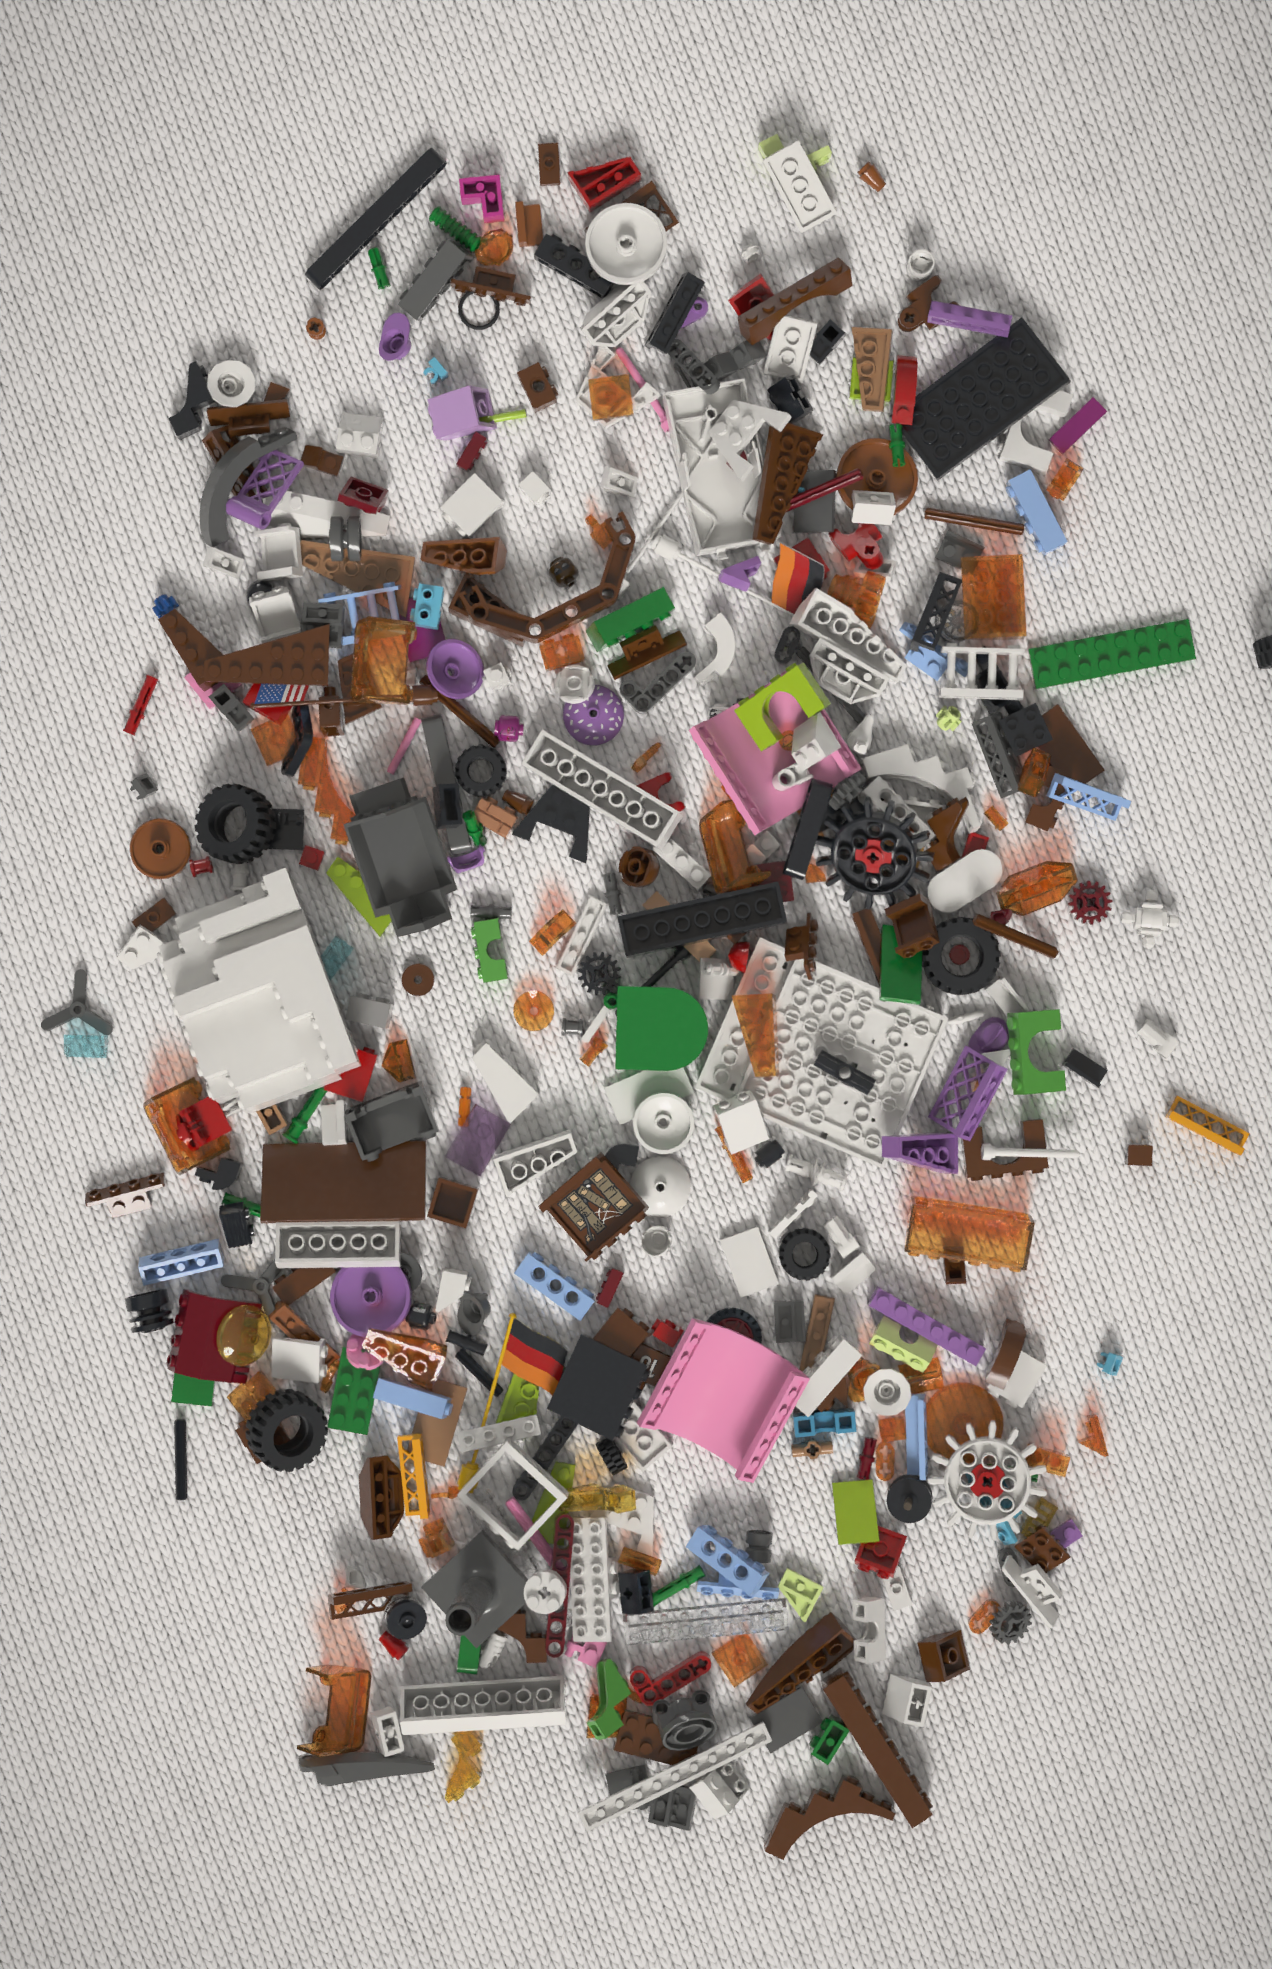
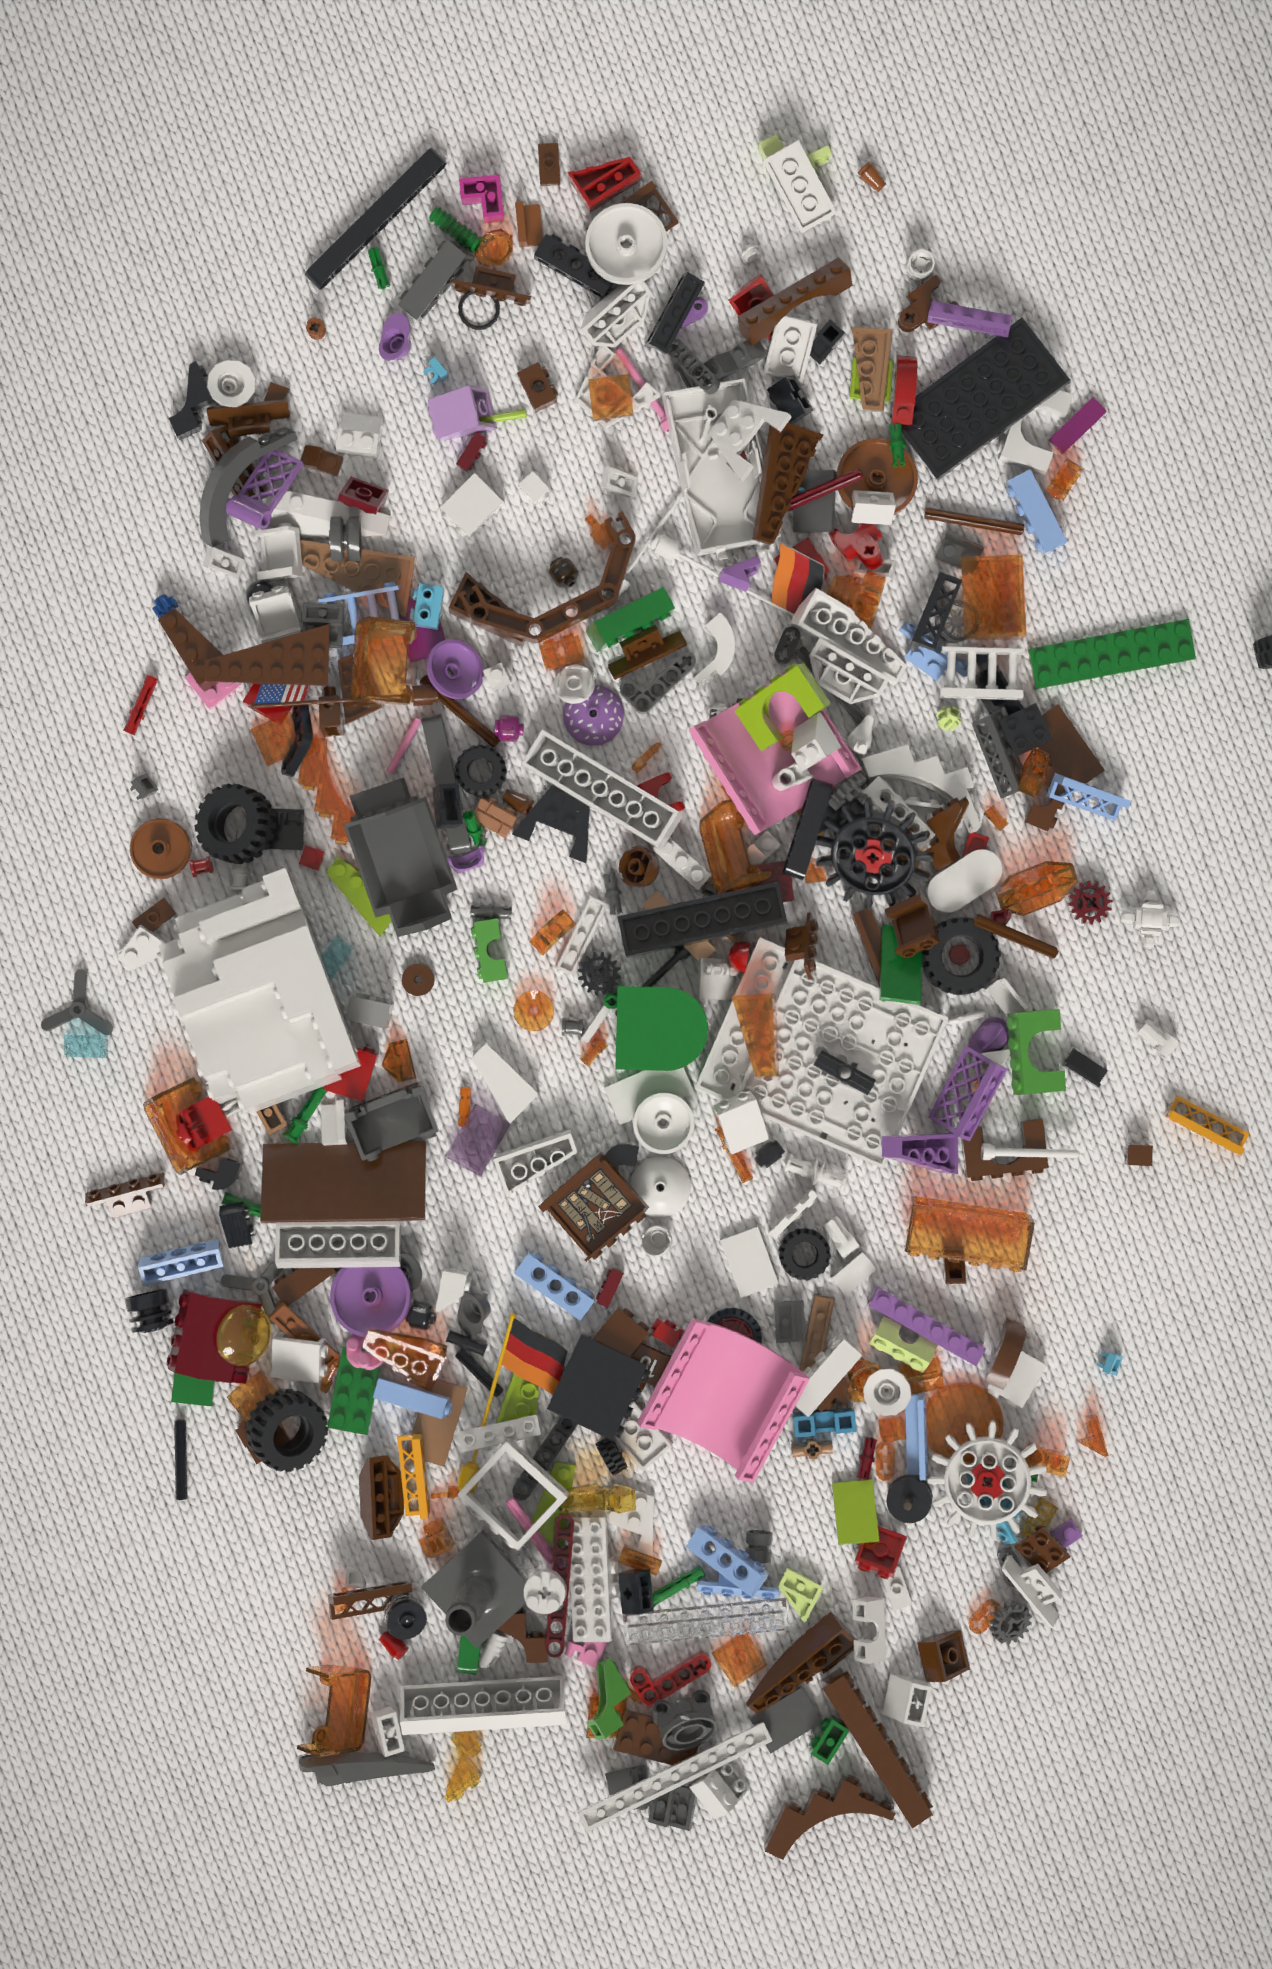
dark grey brick [209,684,254,732] -> none
dark orange wedge [420,537,507,575] -> none
reddish brown piece [427,1176,479,1229] -> none

